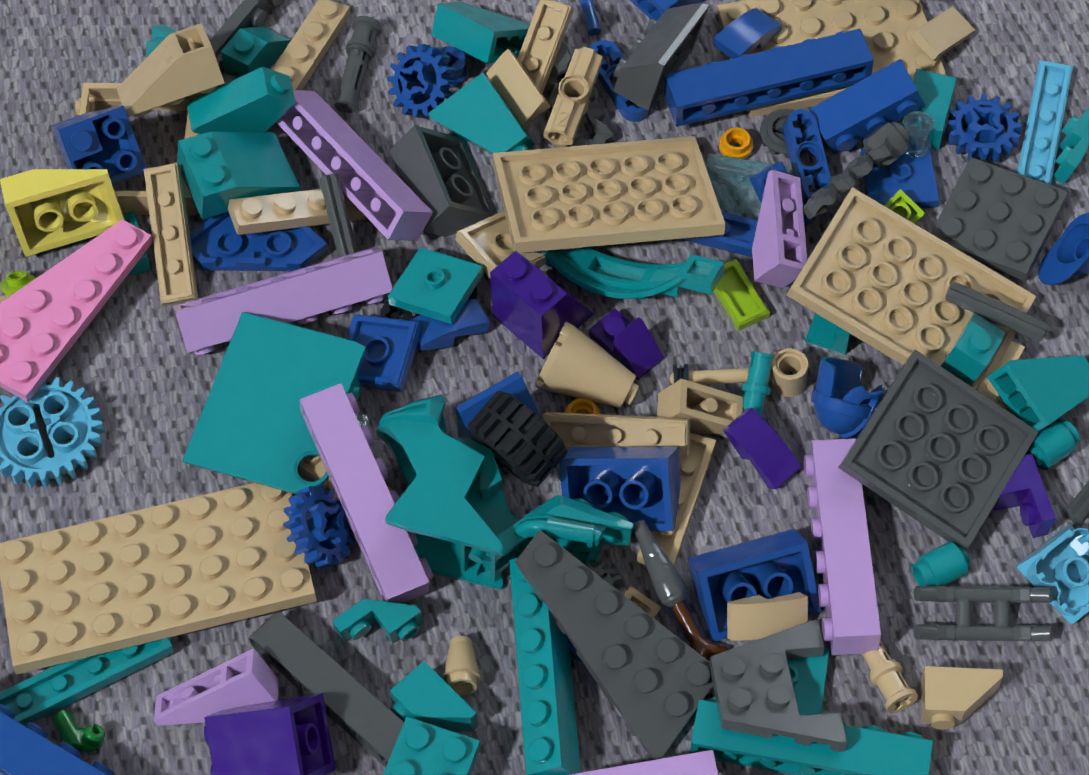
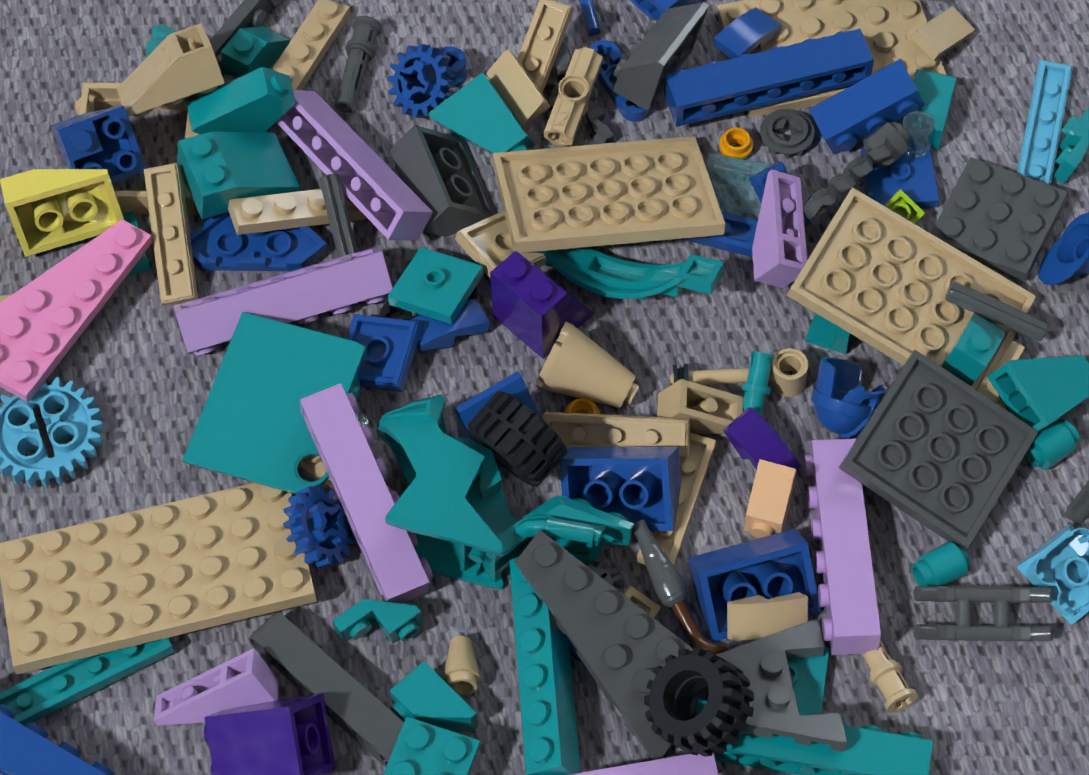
lime plate [0,270,35,298] -> none
green arm [52,710,105,752] -> none
teal slope [431,2,530,64] -> none
dark purple slope [589,308,664,380] -> none
lime tile [714,259,770,331] -> none
blue beam [783,109,831,204] -> none
tan slope [920,666,1003,729] -> none
blue gear [945,94,1022,162] -> none
dark purple slope [994,454,1056,538] -> none
none -> black tyre [644,648,754,757]
none -> light nougat slope [744,459,796,538]

